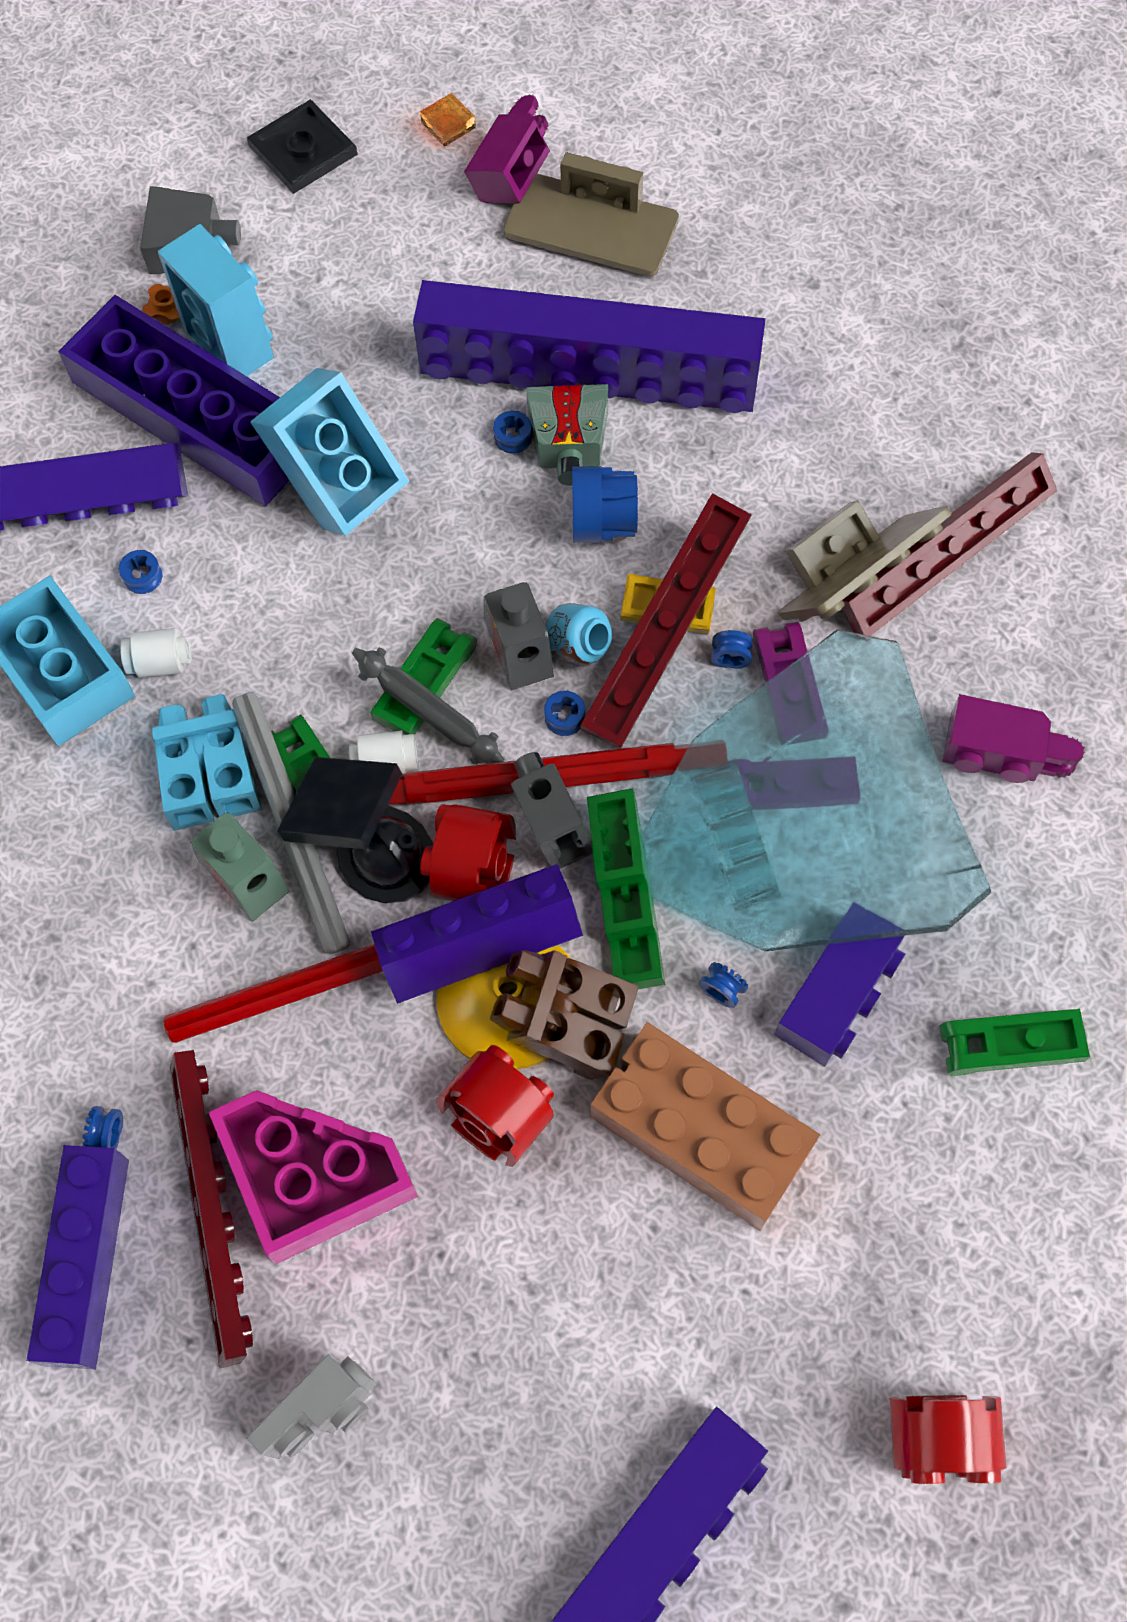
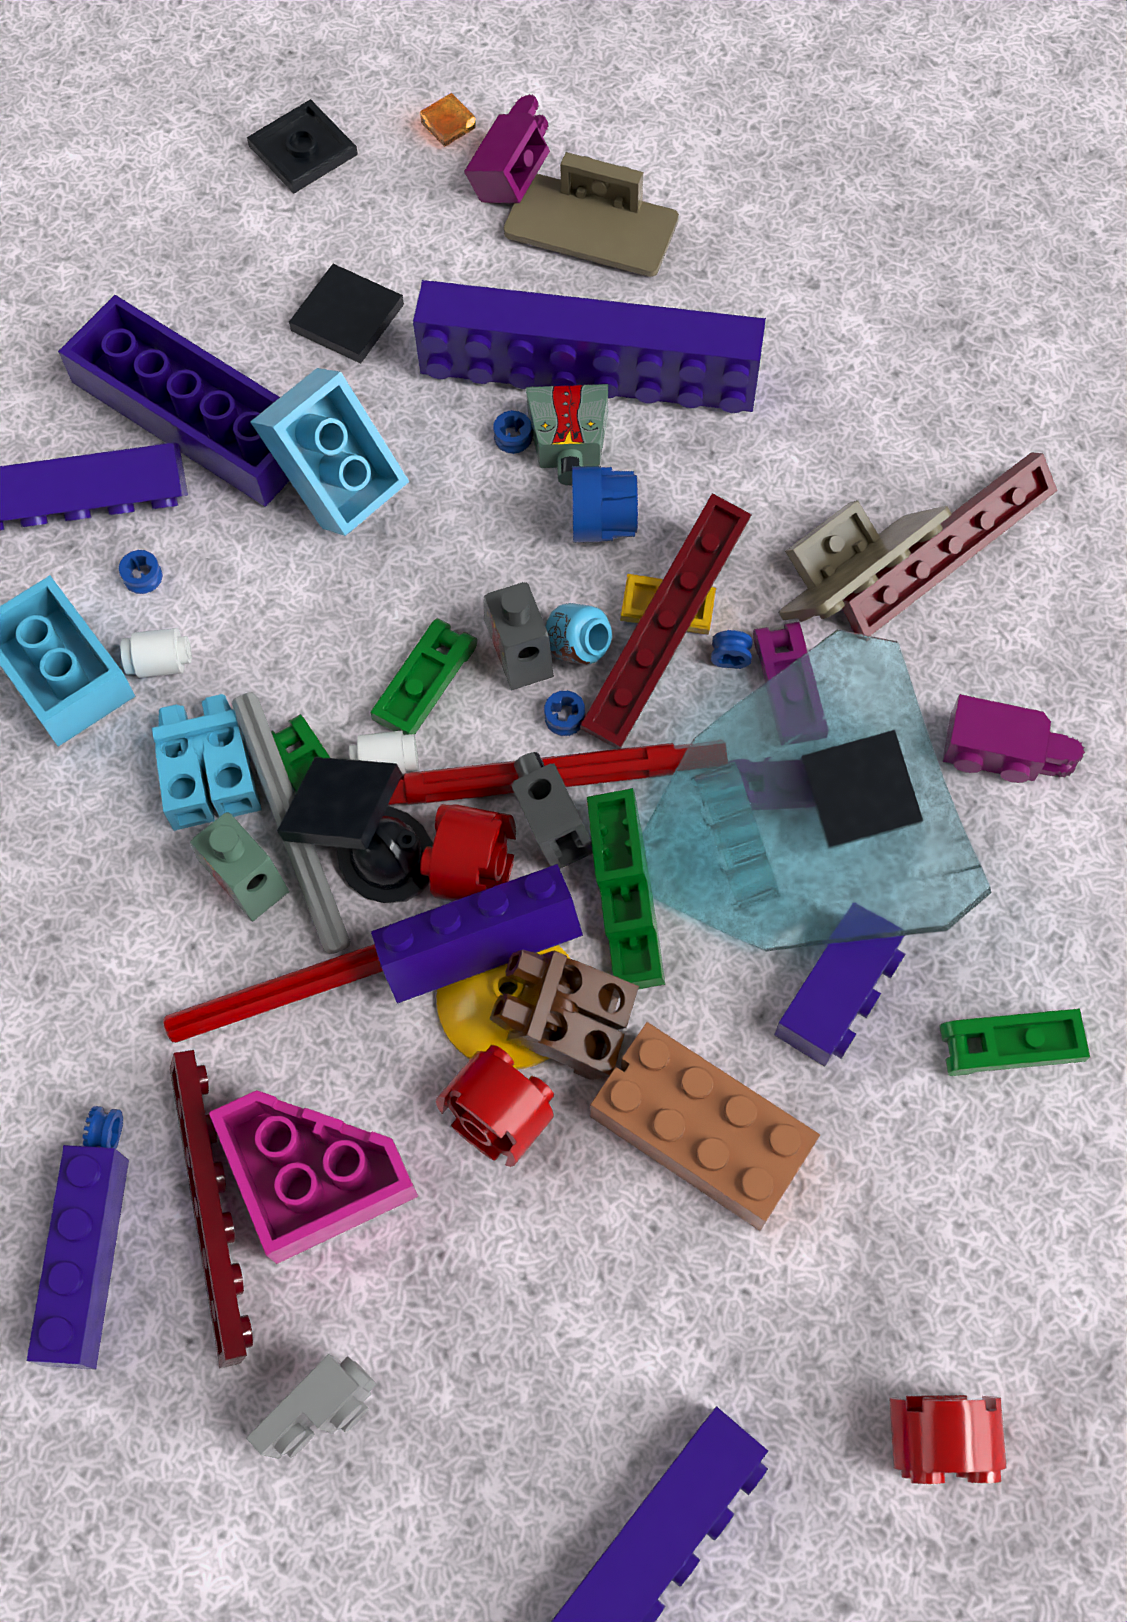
dark grey torso [140,186,241,274] -> none
orange plate [142,284,180,324] -> none
medium azure brick [157,224,274,376] -> none
dark grey wheel [352,647,505,765] -> none
blue bush [698,962,748,1008] -> none
none -> black tile [289,263,404,364]
none -> black tile [801,730,923,849]

